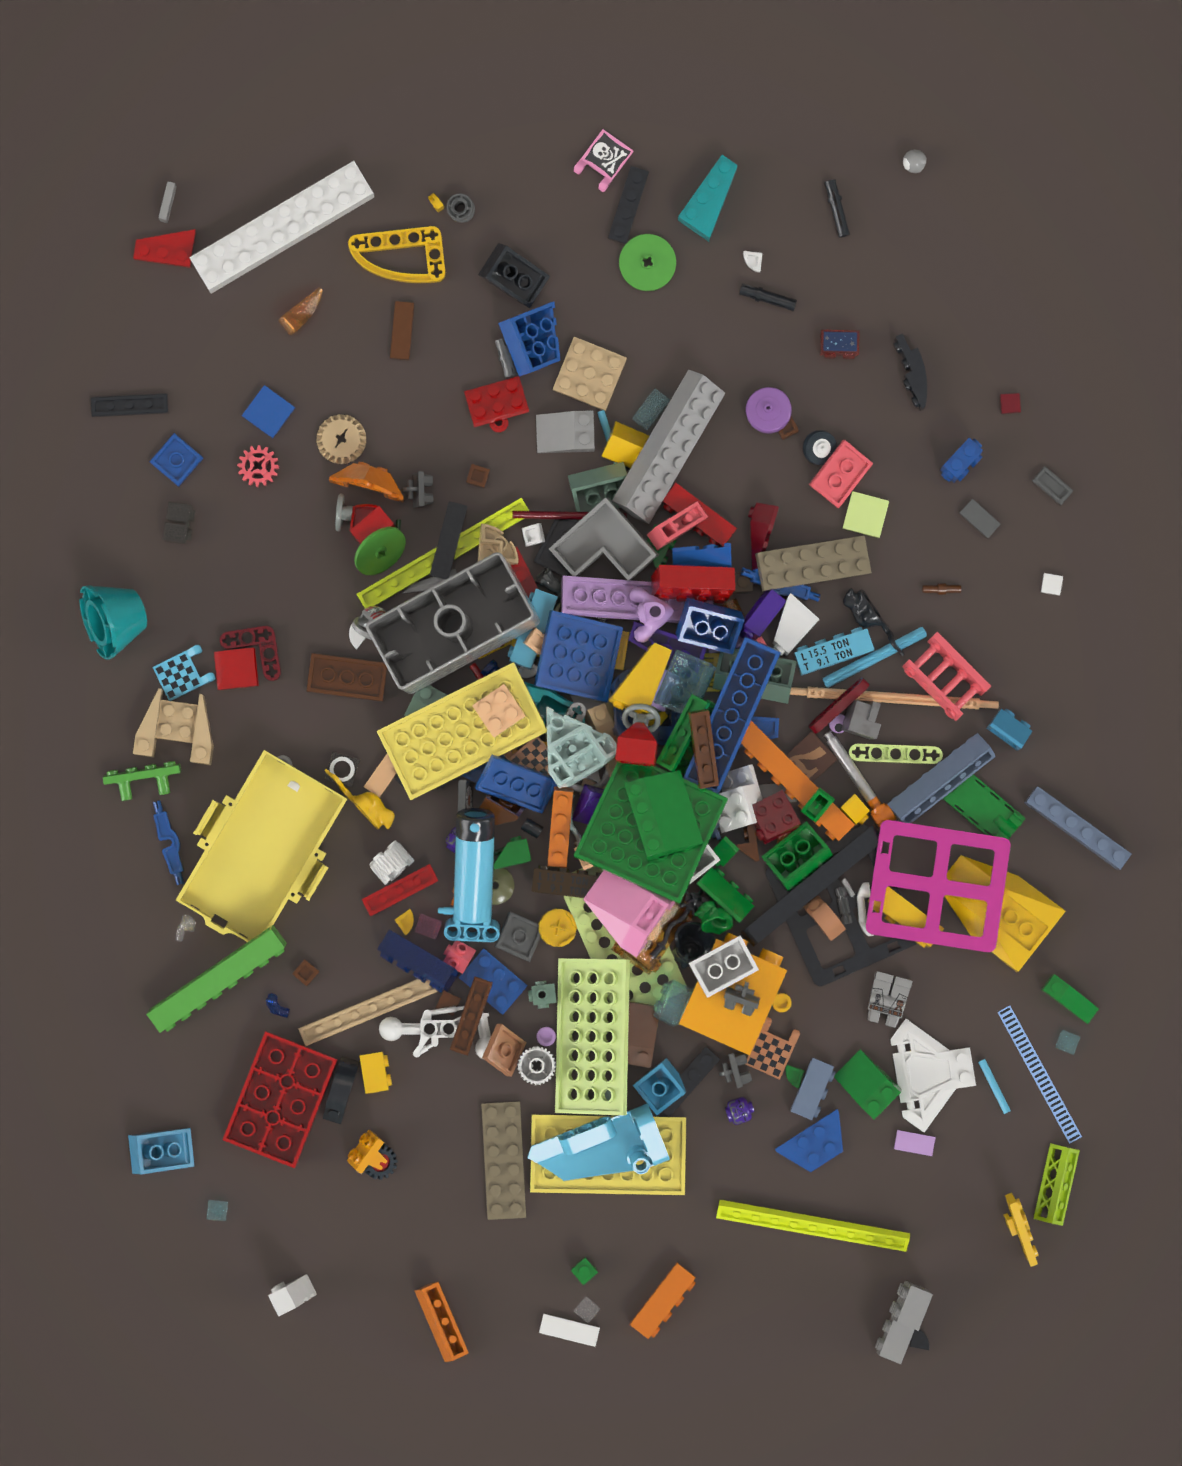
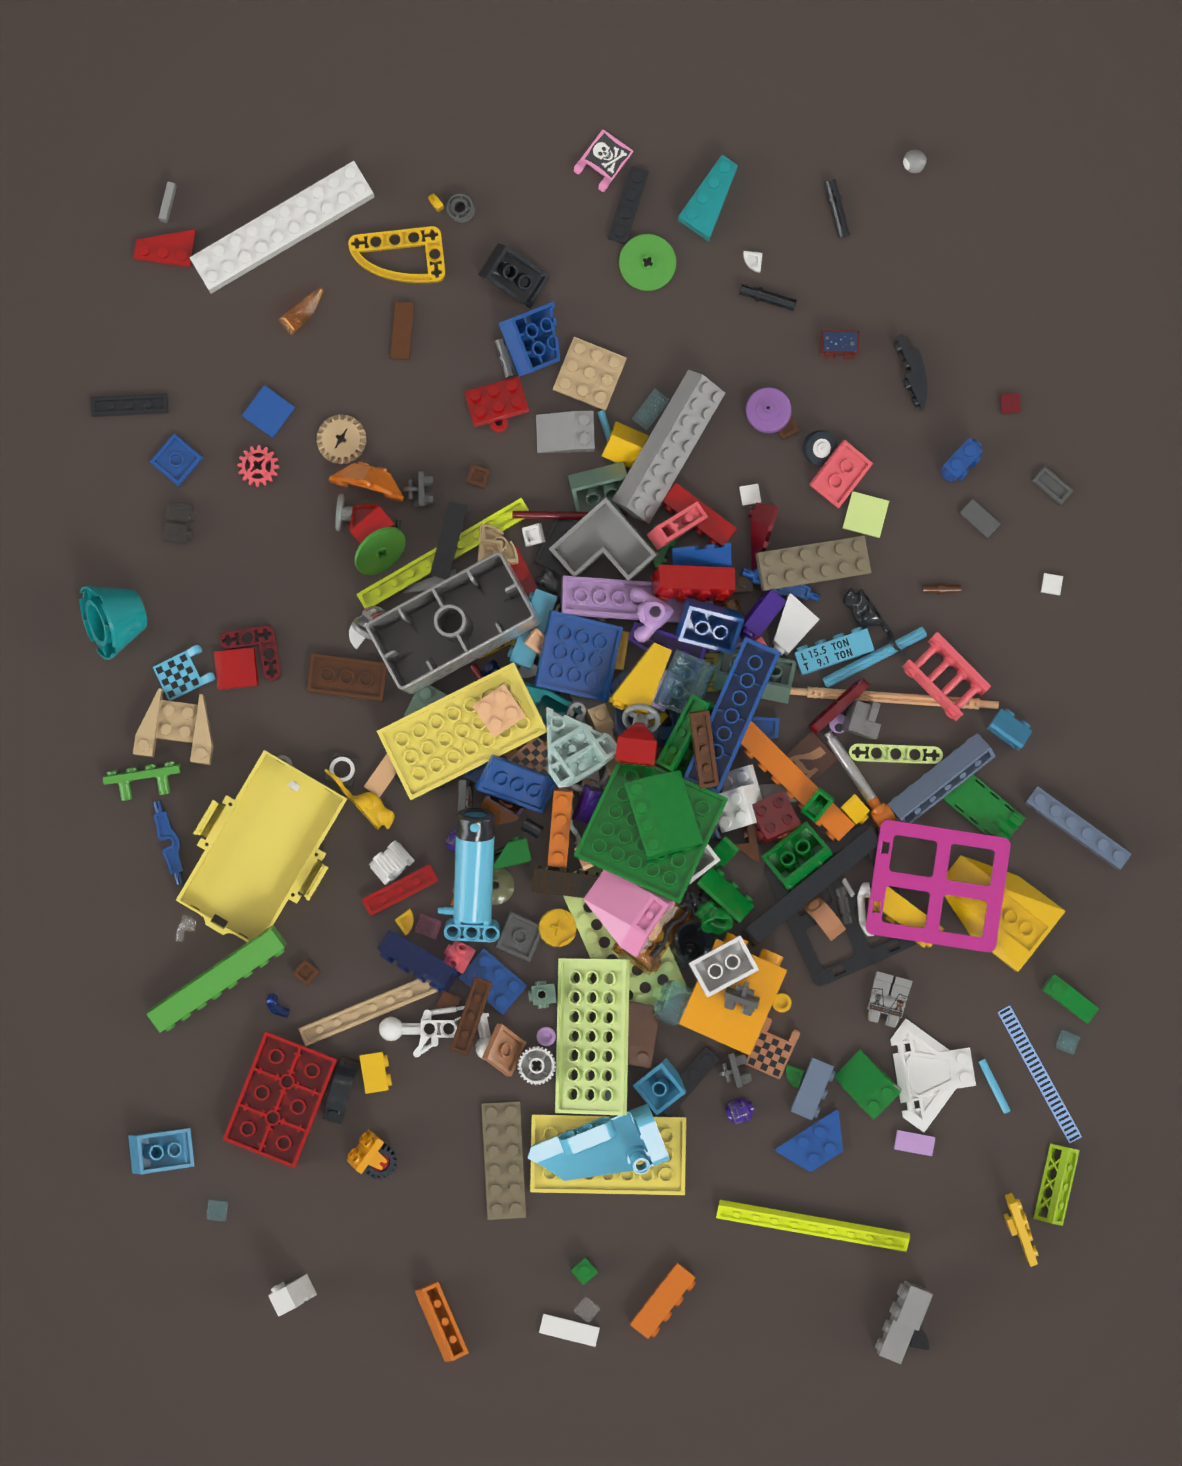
none -> white tile [739,484,761,506]

